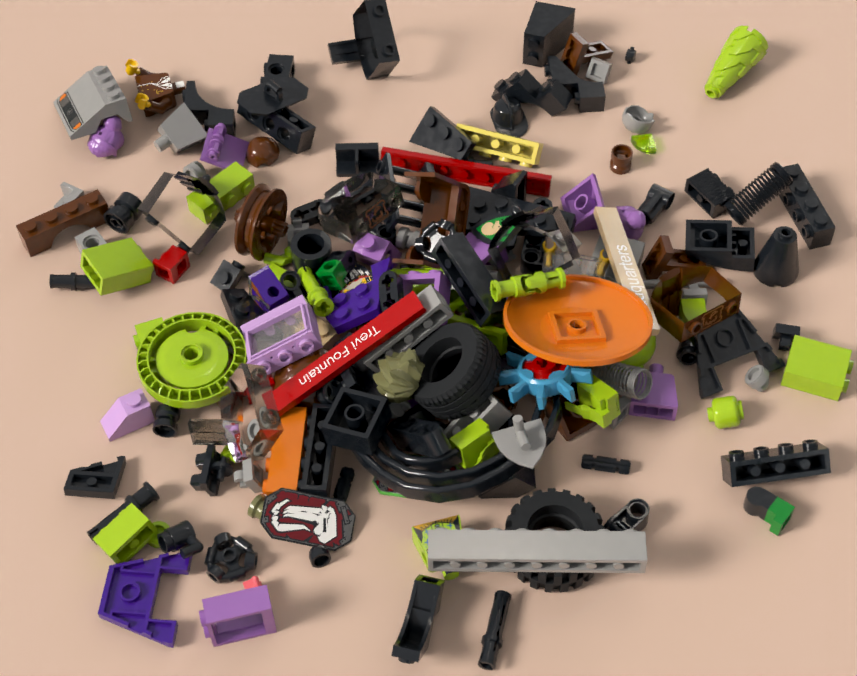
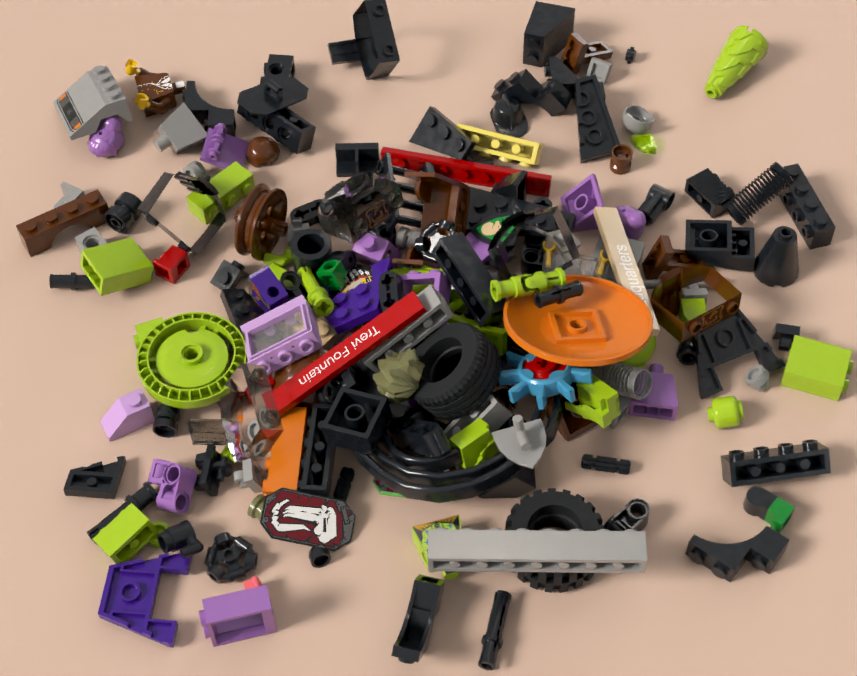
none -> medium lavender piece [147,458,197,514]
none -> black pin [534,280,584,308]
none -> black wing [575,74,620,164]
none -> black arch [685,526,790,582]

